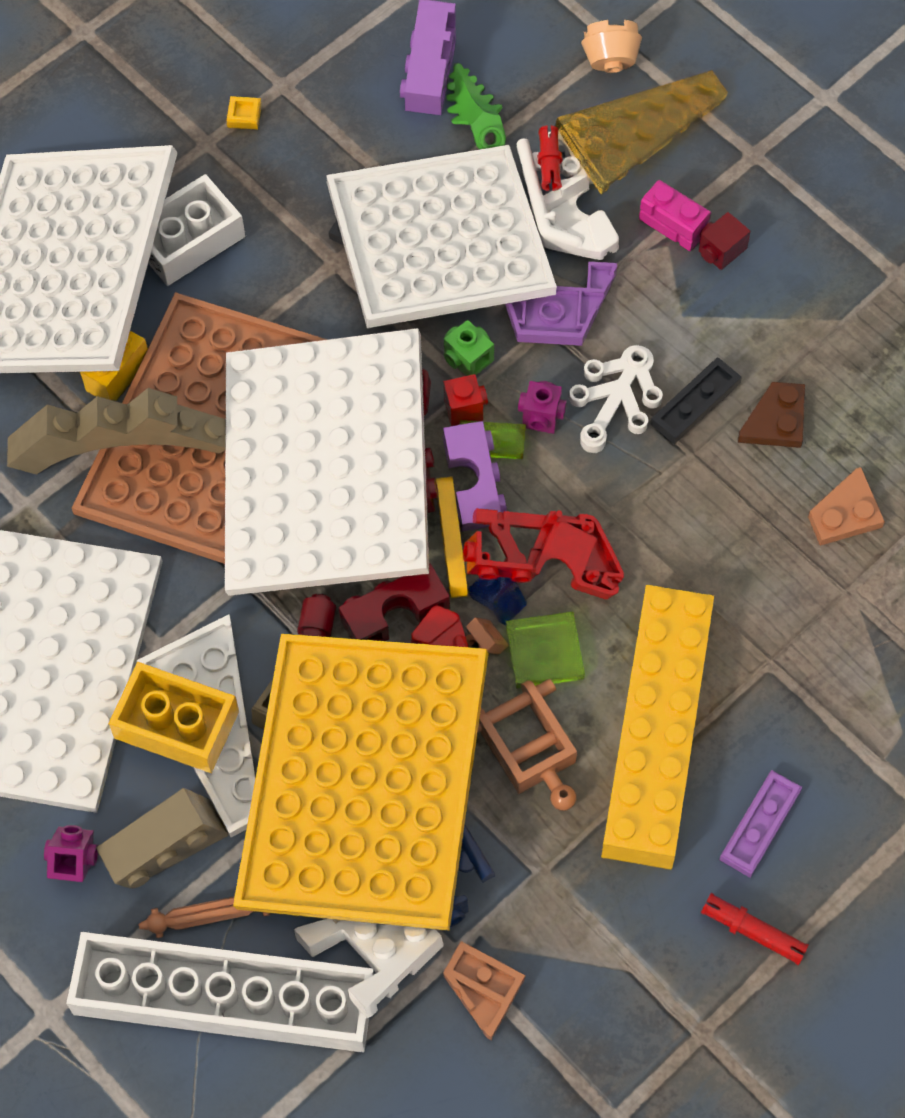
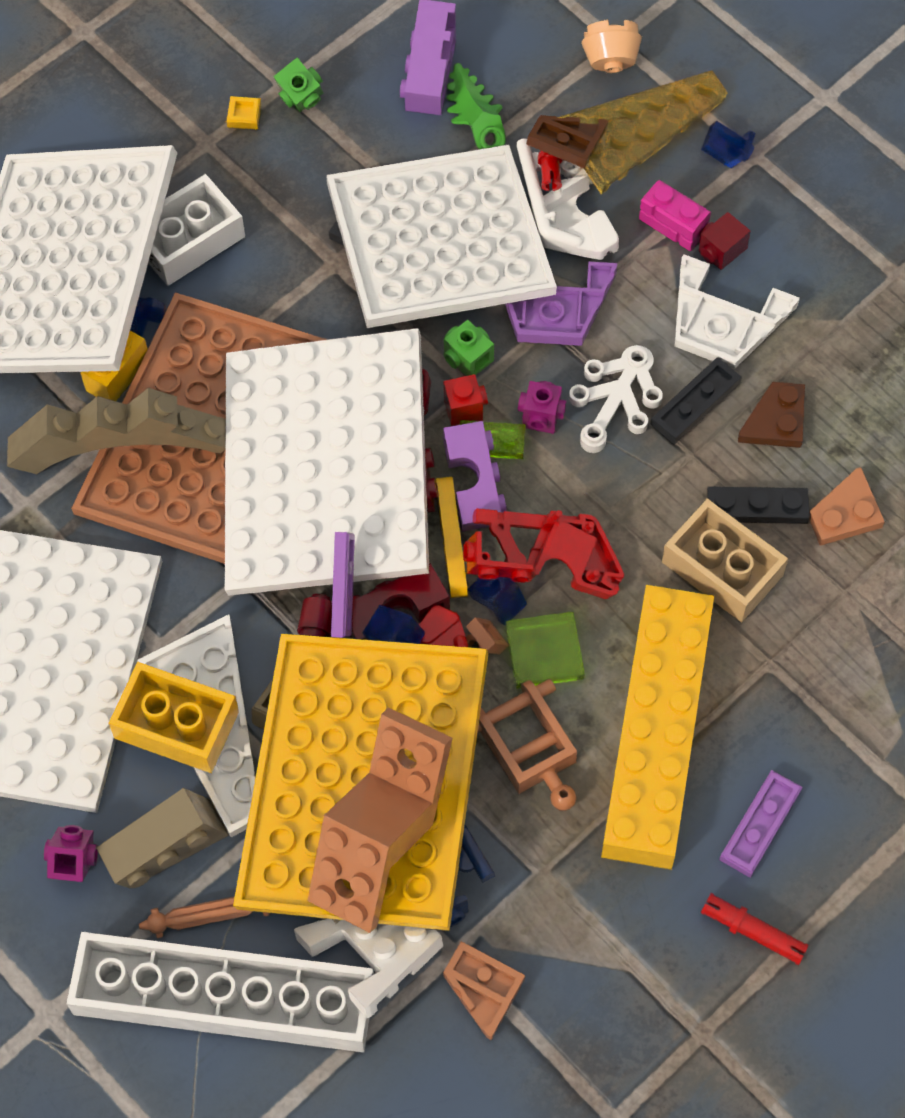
none -> clear blue bracket [130,297,166,337]
none -> bright green brick [273,57,324,112]
none -> nougat bracket [307,707,453,933]
none -> medium lavender tile [331,532,355,638]
none -> clear blue bracket [362,605,425,644]
none -> reddish brown wing [526,115,609,169]
none -> tan brick [662,499,788,623]
none -> white wing [674,254,800,369]
none -> clear blue bracket [701,121,756,168]
none -> black plate [707,487,810,524]

